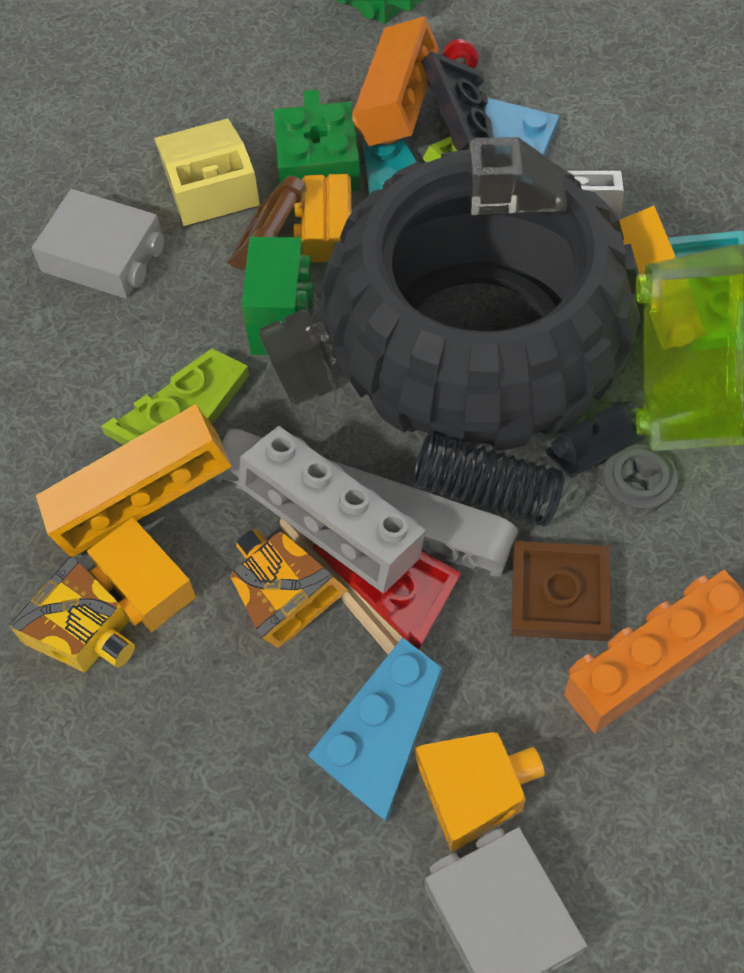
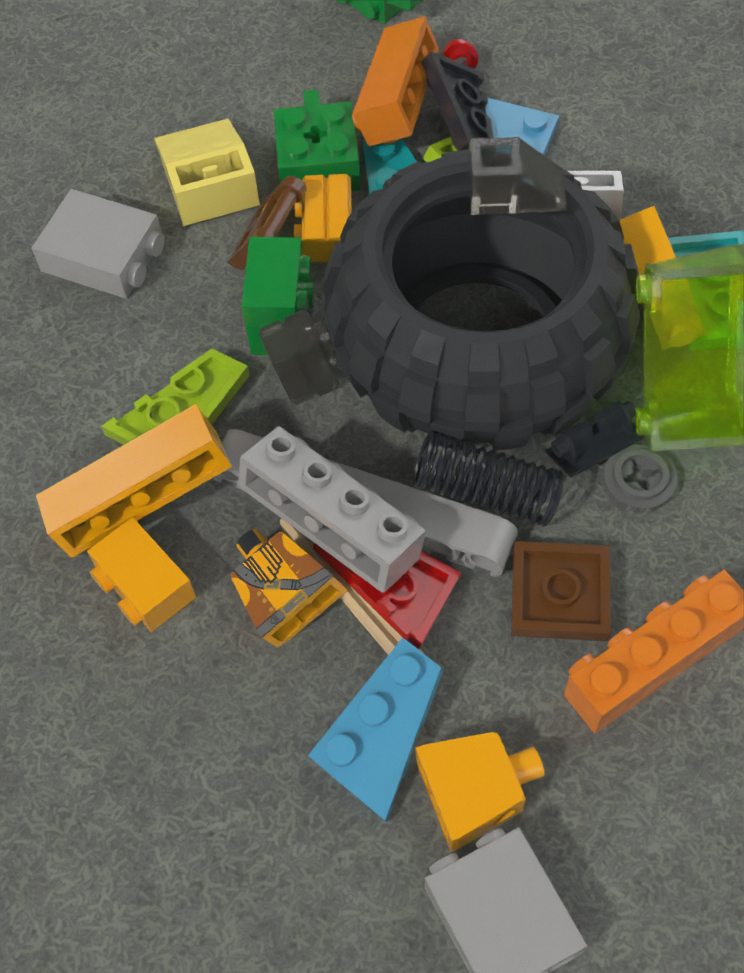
torso [9,556,135,673] -> none

